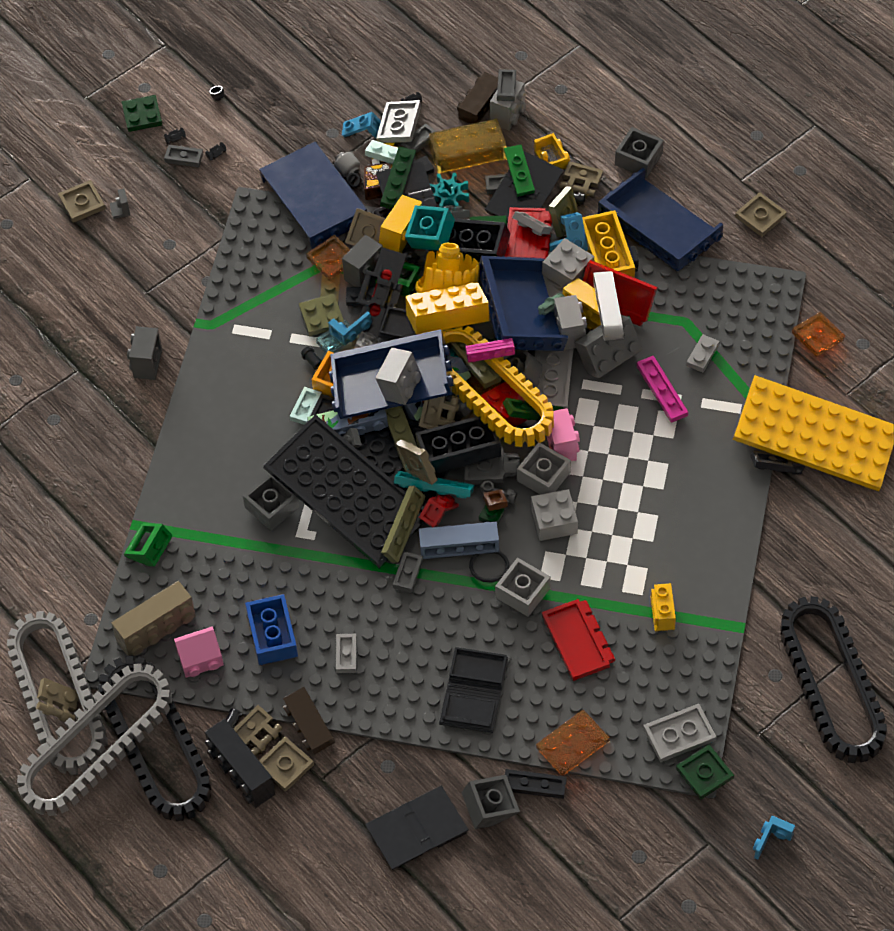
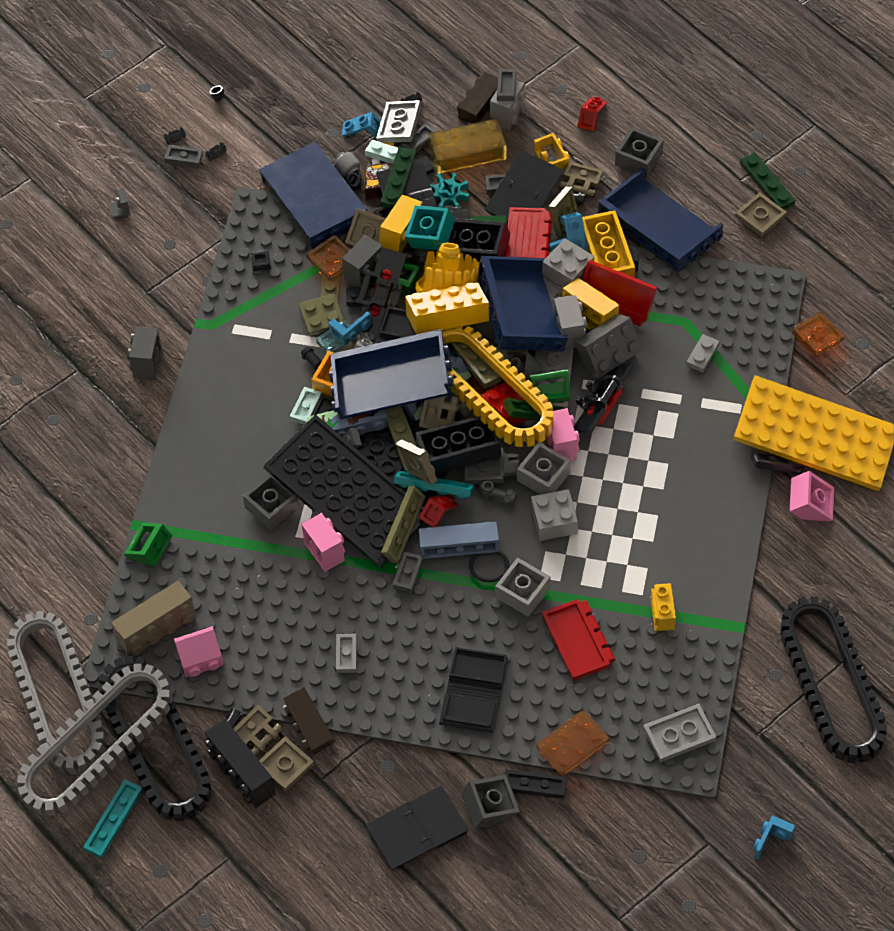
dark tan plate [36,678,78,722] -> none
dark tan plate [58,180,106,223] -> none
dark green plate [121,95,162,132] -> none
blue brick [245,594,298,665] -> none
light grey brick [376,347,421,405] -> none
dark pink piece [465,338,515,363] -> none
dark green plate [479,504,505,525] -> none
reddish brown plate [483,489,508,511] -> none
green plate [504,144,535,197] -> none
light grey plate [512,211,552,236] -> none
sand green axle [538,293,565,315] -> none
beam [593,271,624,341] -> none
dark pink plate [636,355,688,423] -> none
dark green plate [676,745,734,800] -> none
none -> teal plate [83,779,143,859]
none -> black tile [251,251,271,271]
none -> bright pink brick [302,513,345,572]
none -> green tile [530,369,571,403]
none -> black piece [573,363,633,433]
none -> red bracket [577,97,607,131]
none -> dark green plate [740,152,795,210]
none -> bright pink slope [790,471,834,522]

